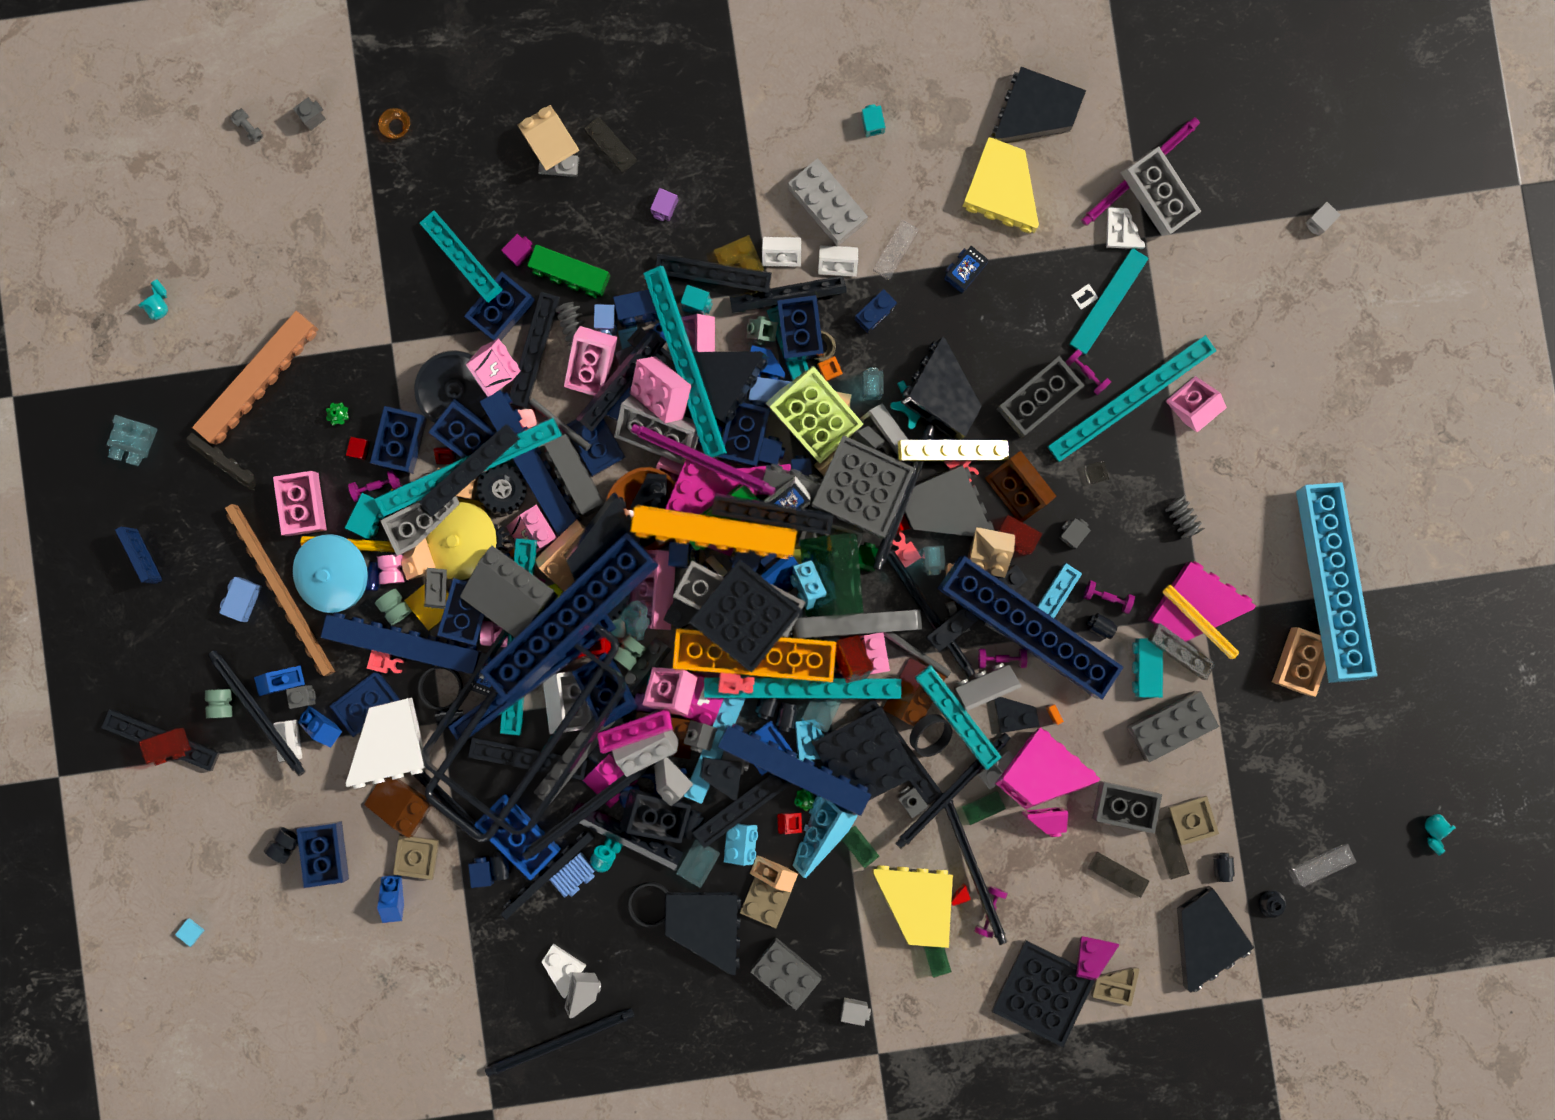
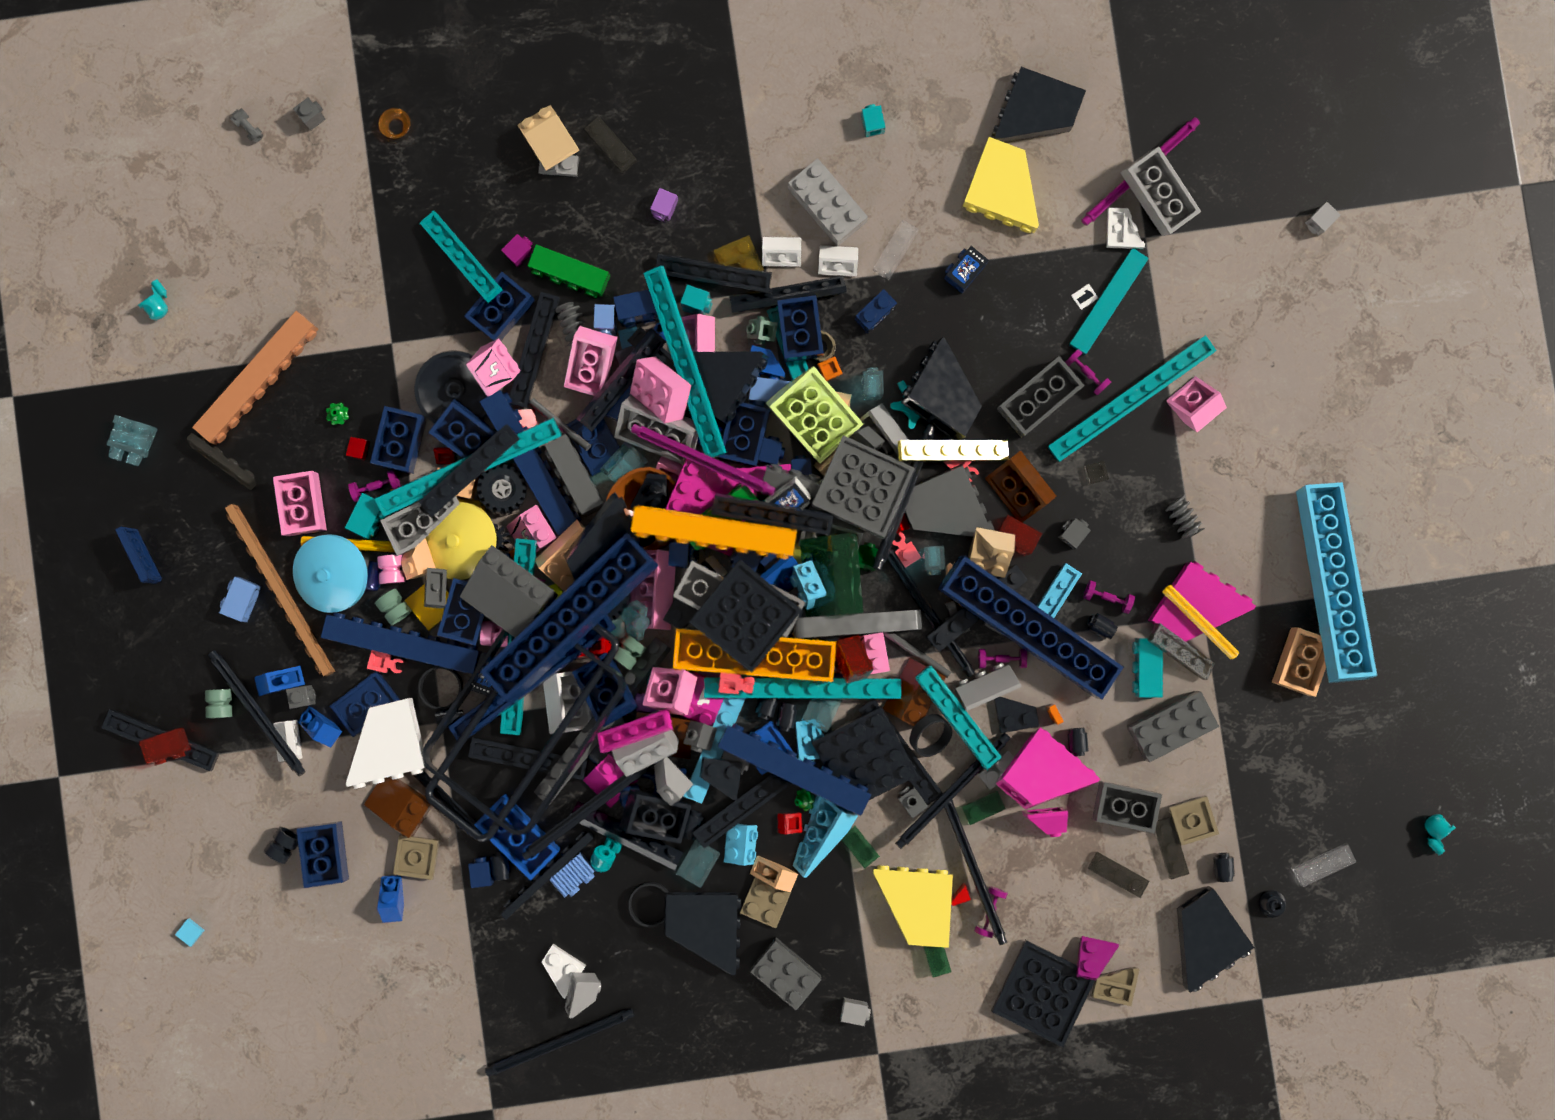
none -> clear light blue brick [600,442,648,483]
none -> black brick [1068,728,1089,756]

